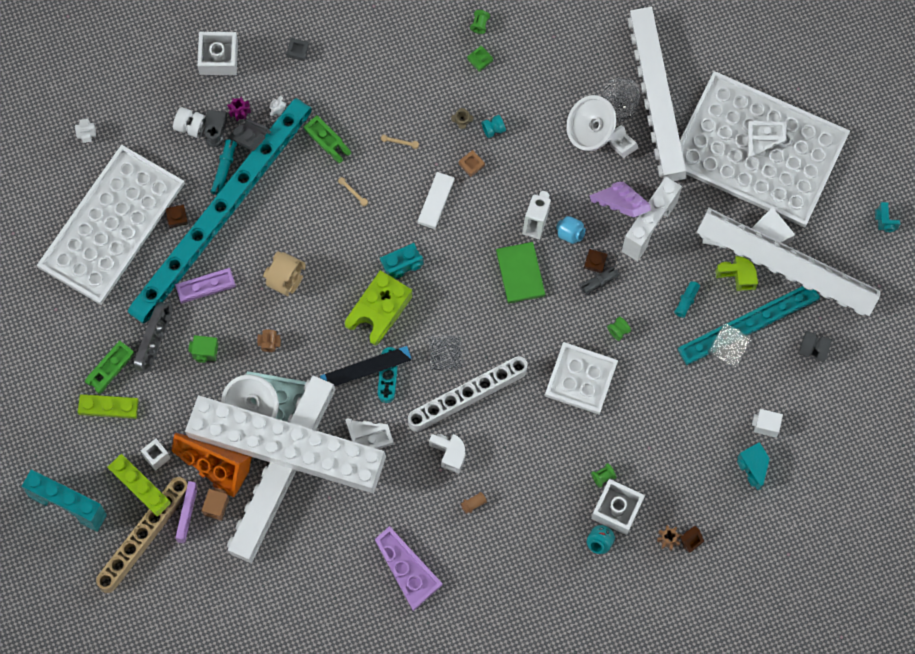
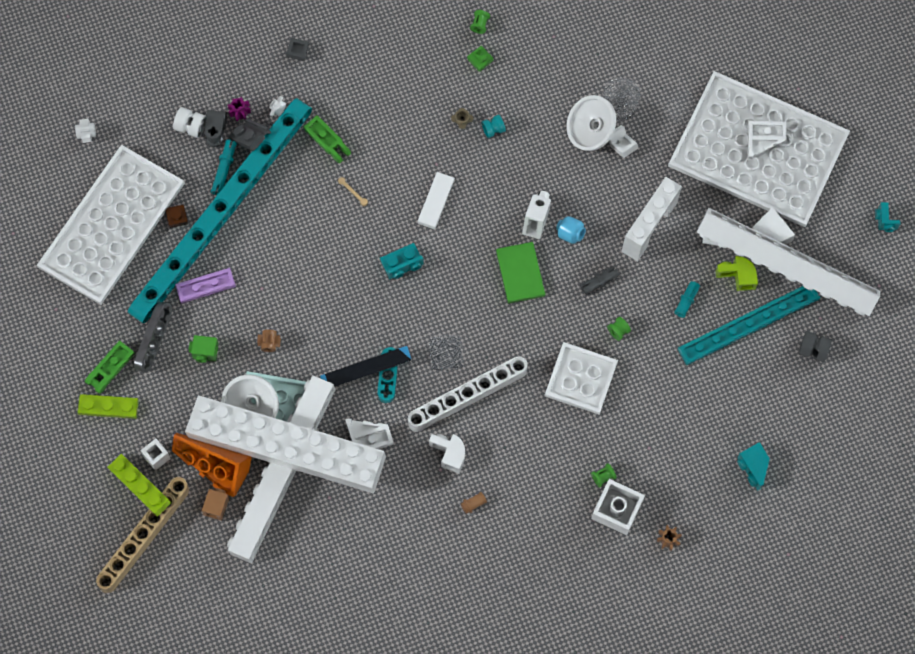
teal arch [21,469,107,532] -> none
lavender tile [175,481,198,543] -> none
white brick [197,32,238,75] -> none
tan brick [263,251,306,296] -> none
lime brick [345,270,412,346] -> none
lavender wing [375,526,443,611] -> none
tan hinge [381,135,419,149] -> none
medium nougat plate [459,150,485,177] -> none
reddish brown plate [584,249,608,273] -> none
teal head [586,525,615,554] -> none
lavender wing [589,182,651,217] -> none
white brick [627,7,686,181] -> none
reddish brown plate [680,526,704,553] -> none
clear piece [708,323,751,368] -> none
white brick [752,409,783,437] -> none

